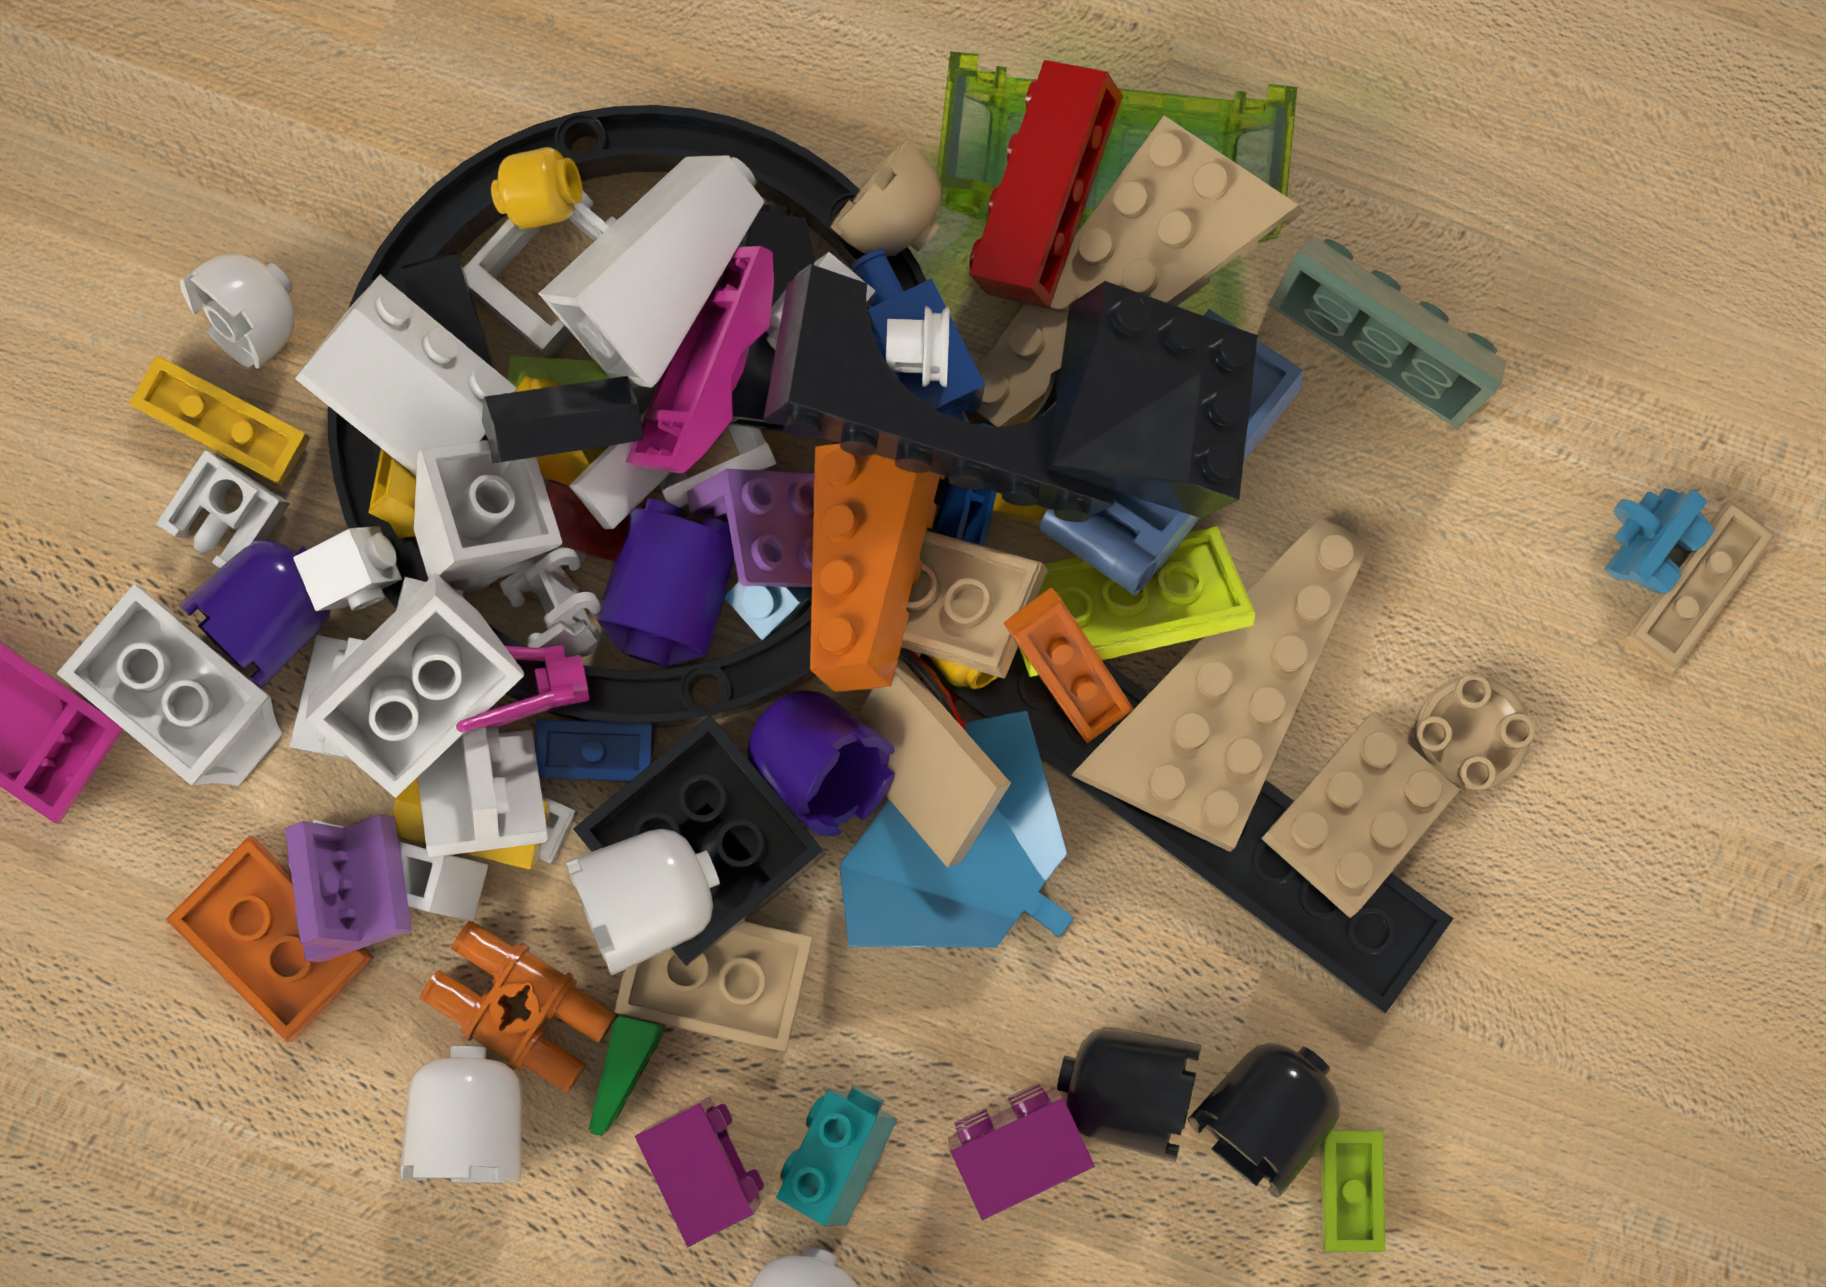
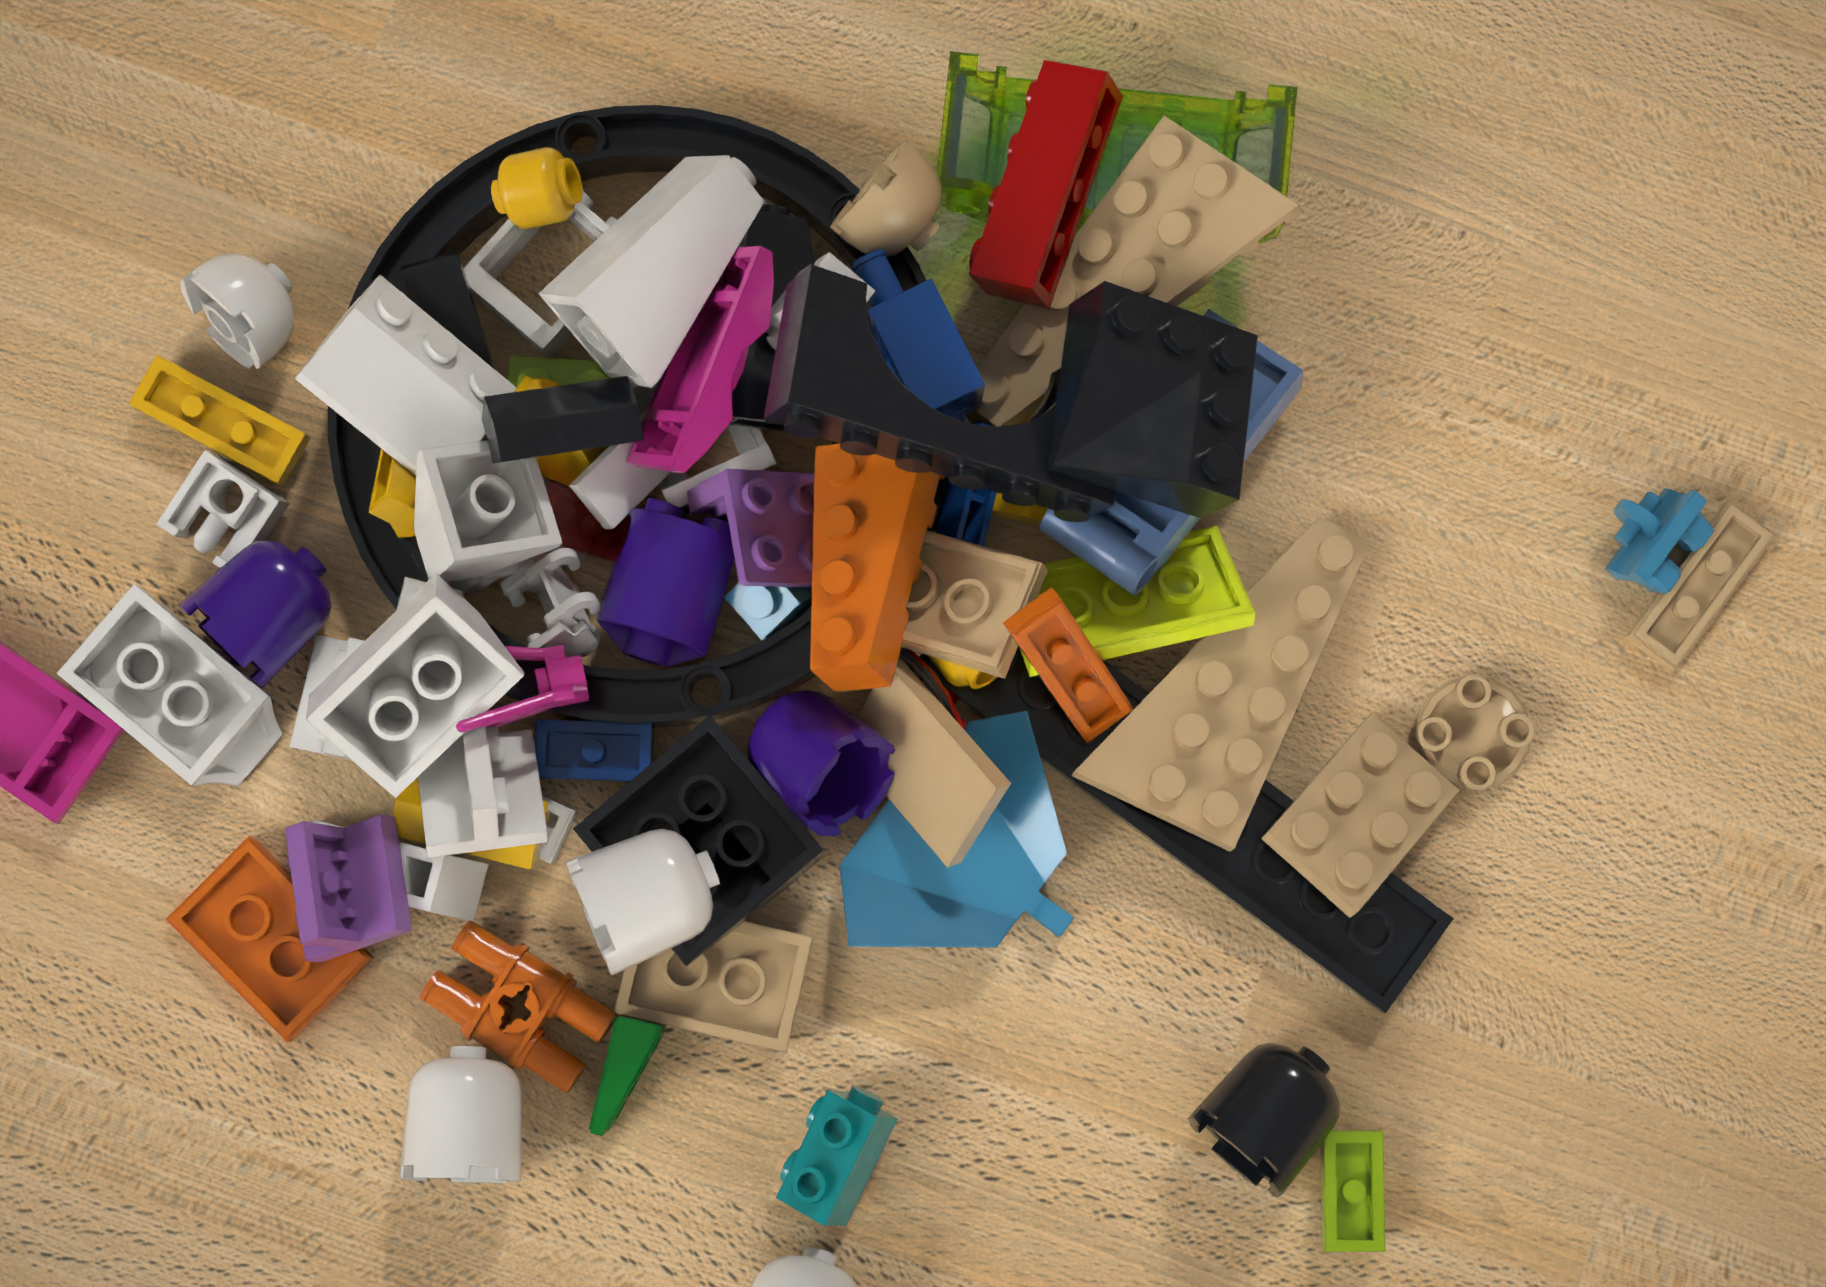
white brick [293,526,402,611] -> none
magenta container [635,1096,764,1248] -> none
white piece [886,306,949,387] -> none
magenta brick [948,1083,1095,1220] -> none
black cylinder [1057,1027,1202,1162] -> none
sand green slope [1268,236,1507,429] -> none

